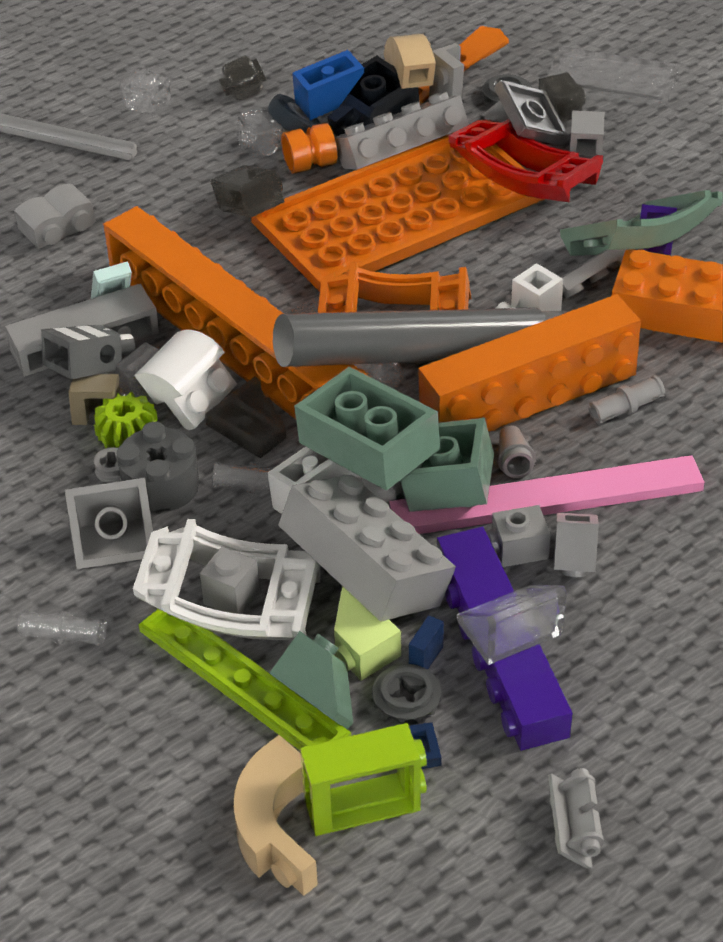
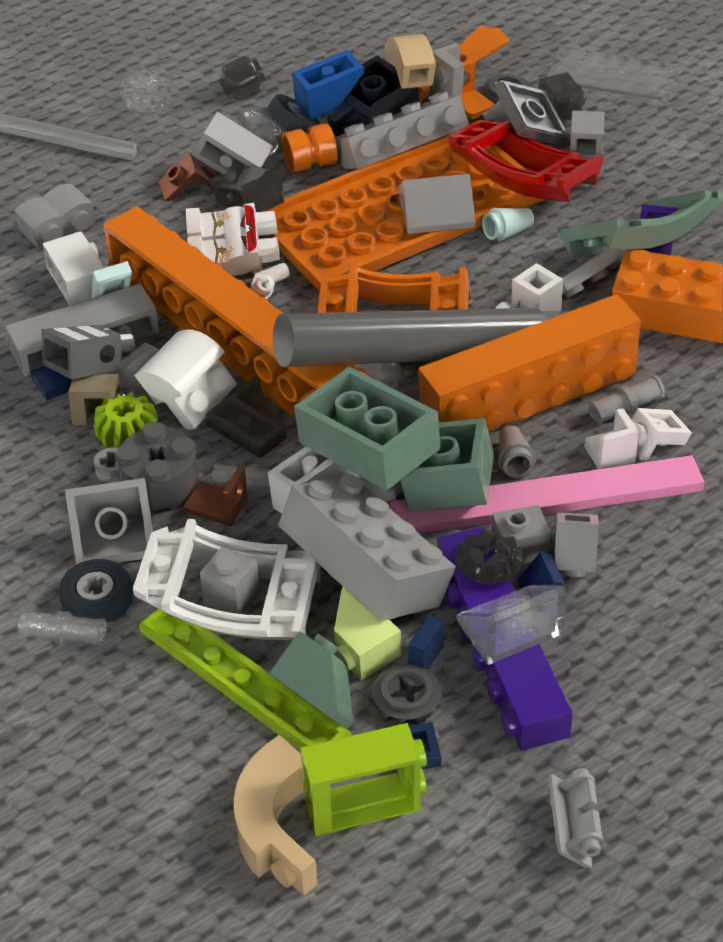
none -> dark blue tile [30,366,72,401]
none -> white brick [42,231,109,305]
none -> black bush [59,559,133,625]
none -> copper bracket [159,152,223,201]
none -> copper bracket [183,466,248,526]
none -> white hips [186,203,280,276]
none -> light grey brick [192,112,273,188]
none -> white arm [250,263,290,299]
none -> light grey slope [398,174,475,234]
none -> clear smoke gear [456,528,523,584]
none -> orange bracket [462,60,494,120]
none -> light aqua cone [482,208,534,242]
none -> dark blue tile [518,552,565,611]
none -> white panel [584,408,639,469]
none -> white bracket [632,408,692,460]

